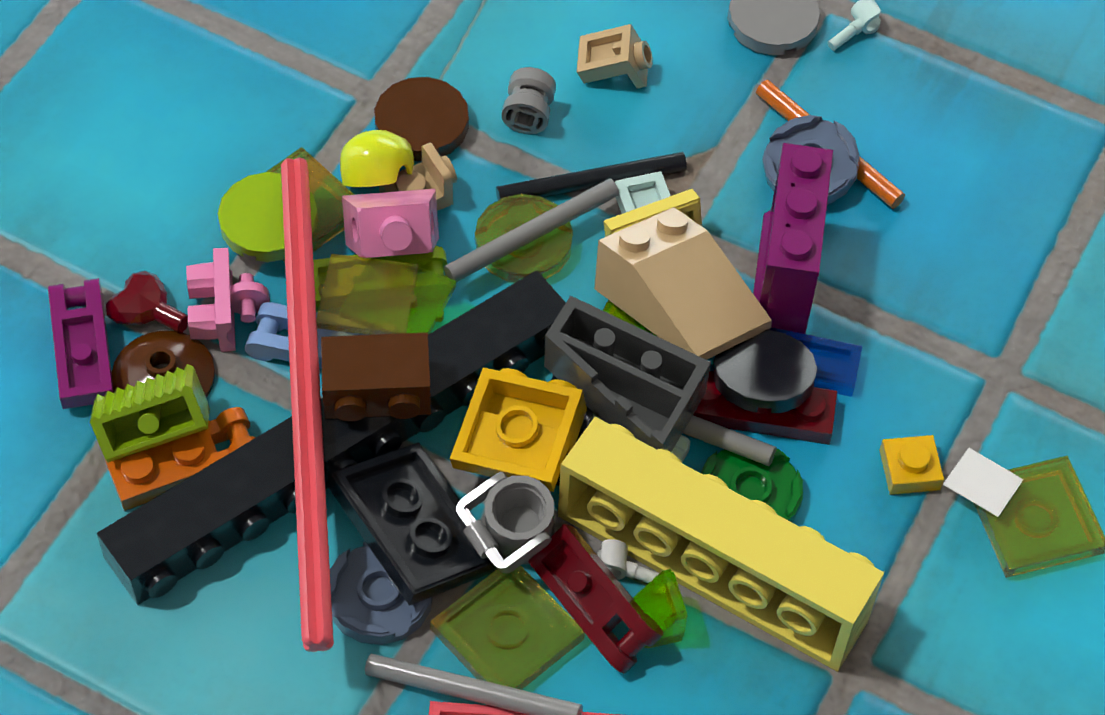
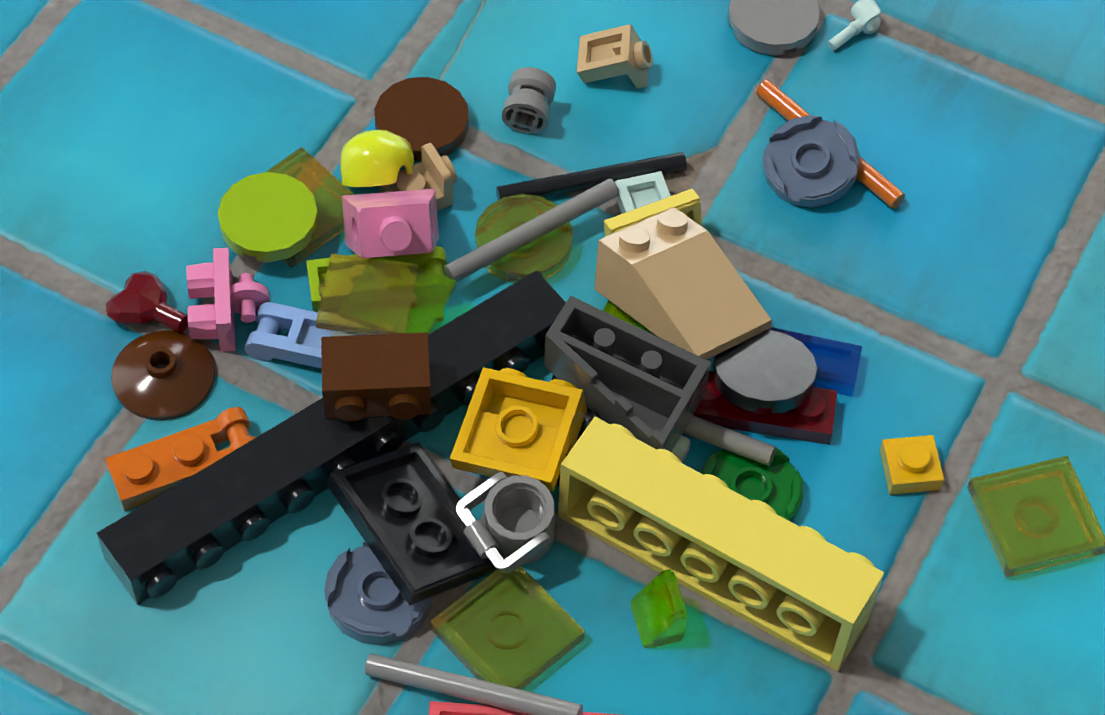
magenta plate [48,278,114,409] -> none
lime brick [90,364,210,462] -> none
coral axle [281,157,334,652] -> none
dark red plate [528,524,664,674] -> none
white hand [597,539,670,590] -> none
magenta window [753,143,833,341] -> none
white sticker [943,448,1024,517] -> none

